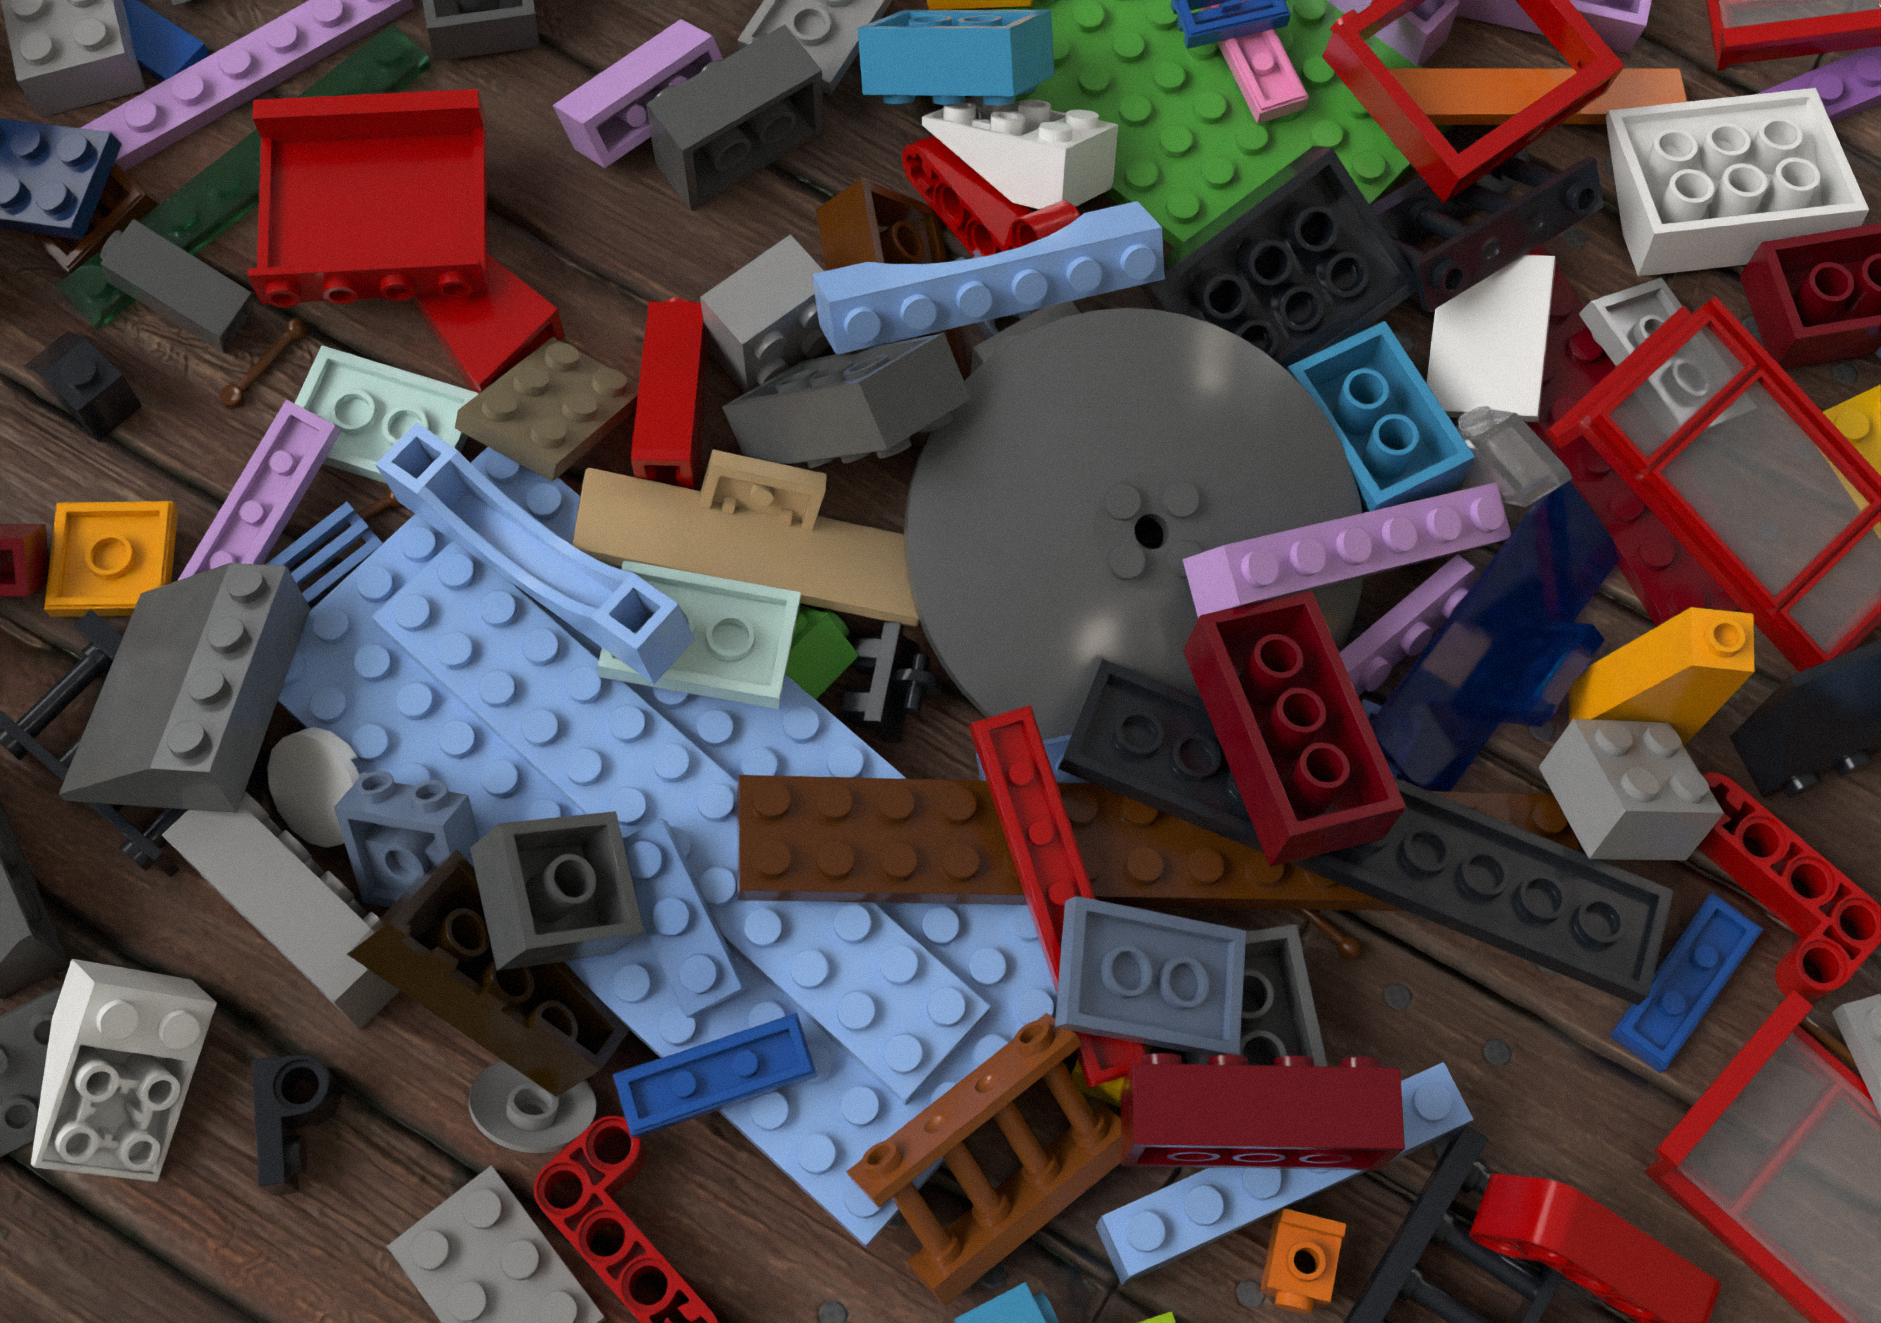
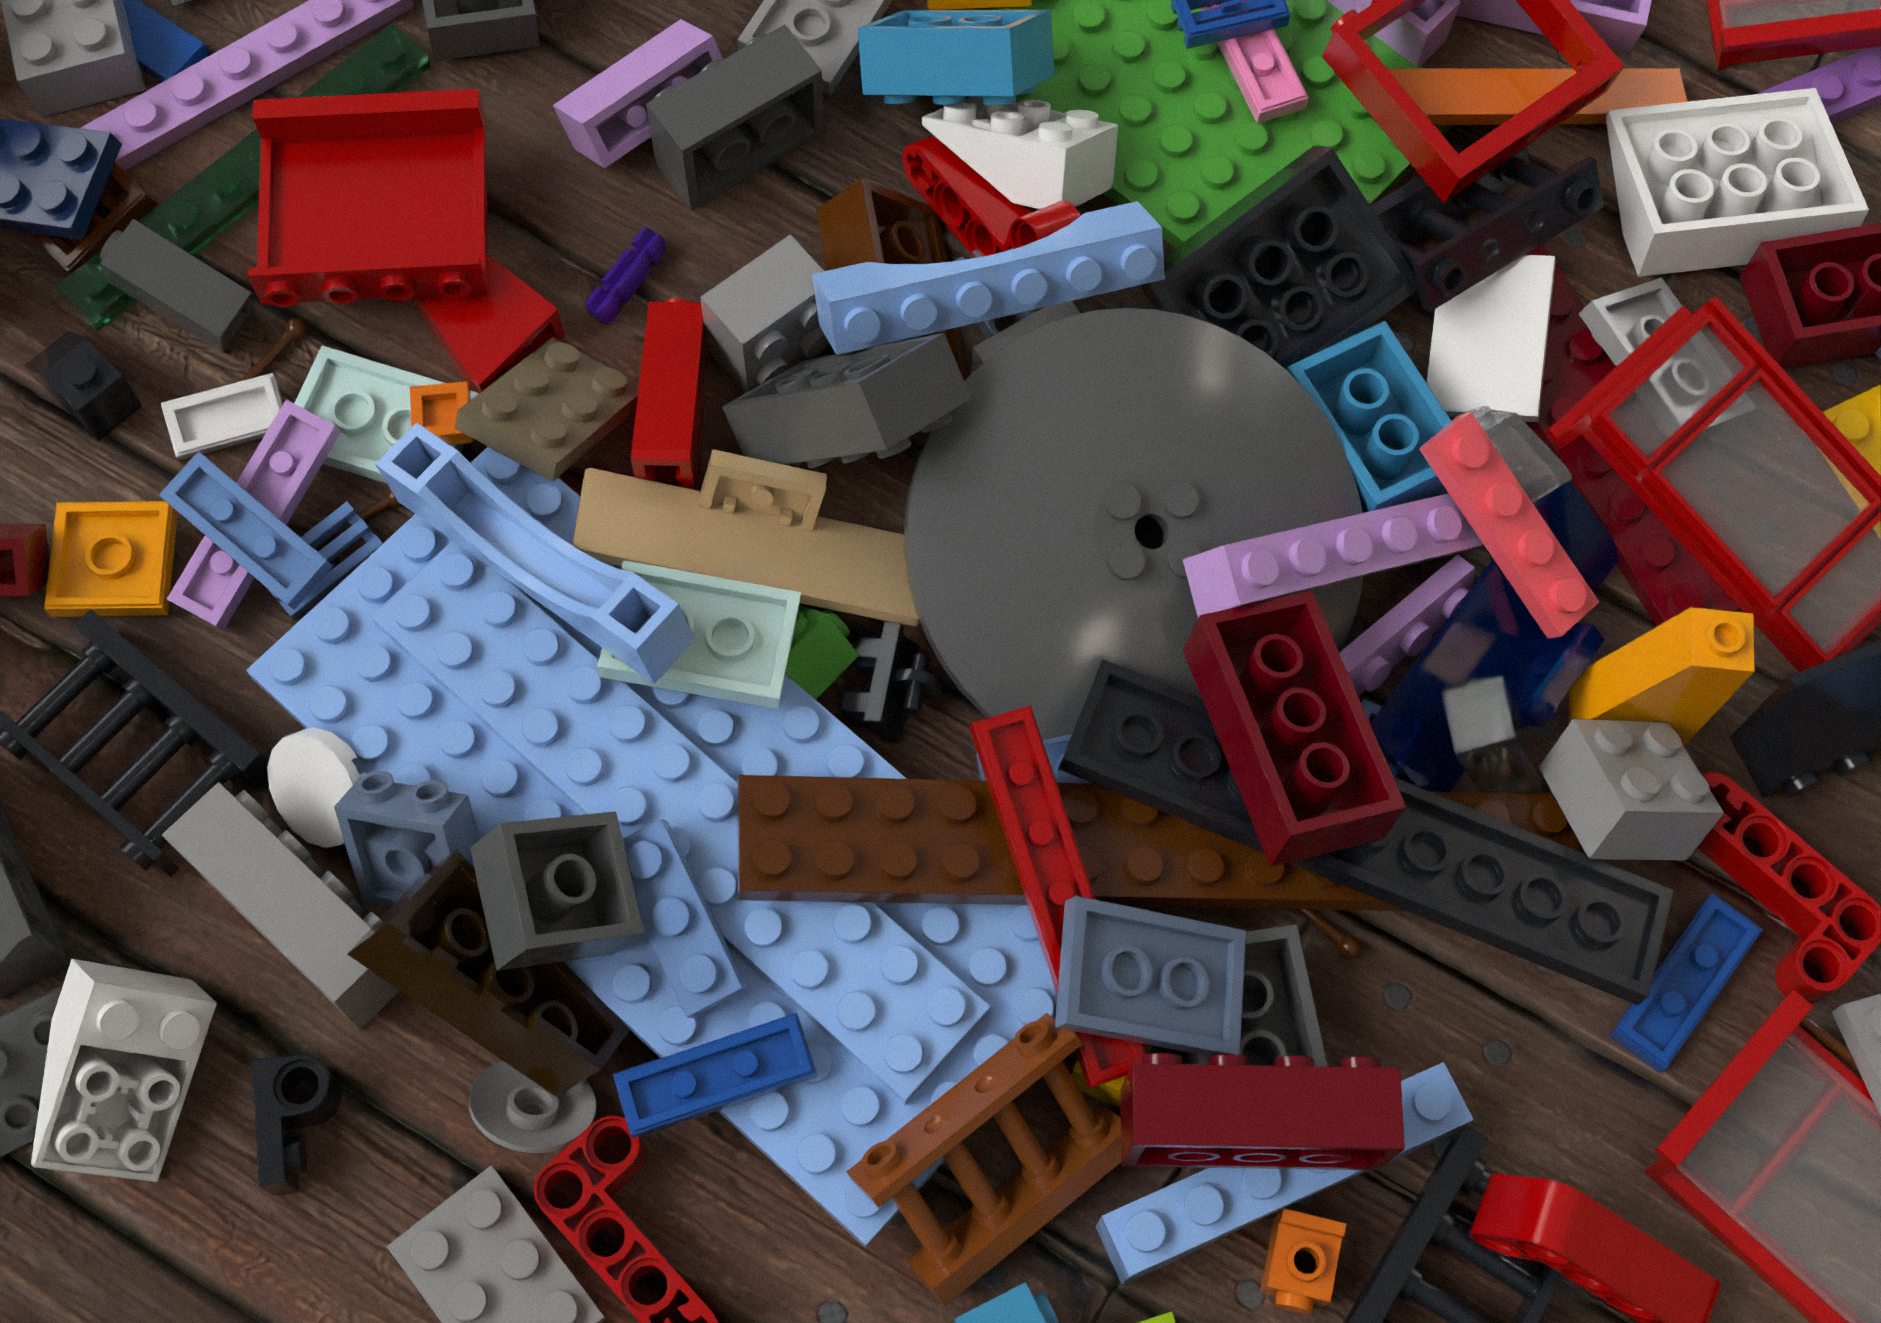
dark grey slope [59,563,310,813] -> none
none -> medium blue plate [159,451,334,610]
none -> white tile [161,373,283,460]
none -> orange plate [410,381,474,445]
none -> dark purple axle [585,228,666,324]
none -> coral plate [1419,412,1599,639]
none -> clear smoke slope [1443,676,1545,794]

